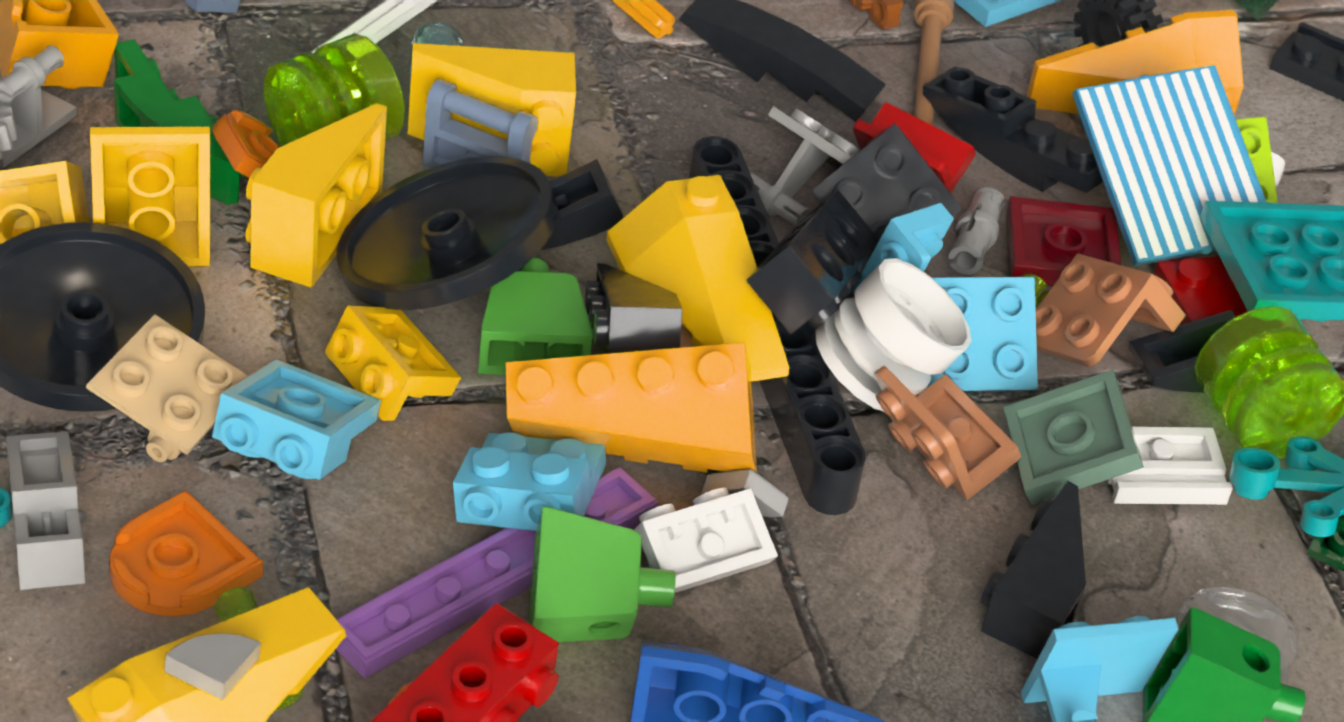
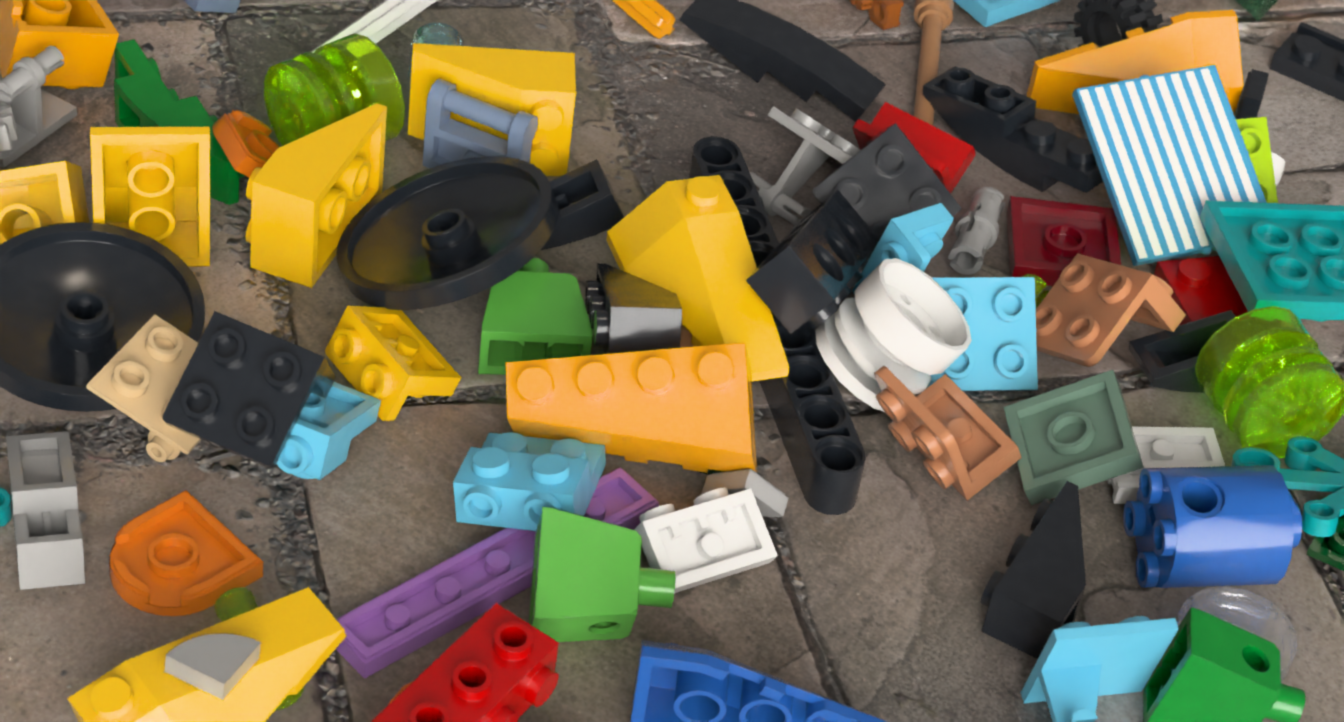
none -> black bracket [162,311,336,468]
none -> blue cylinder [1123,465,1302,588]
none -> black tile [1235,69,1269,119]

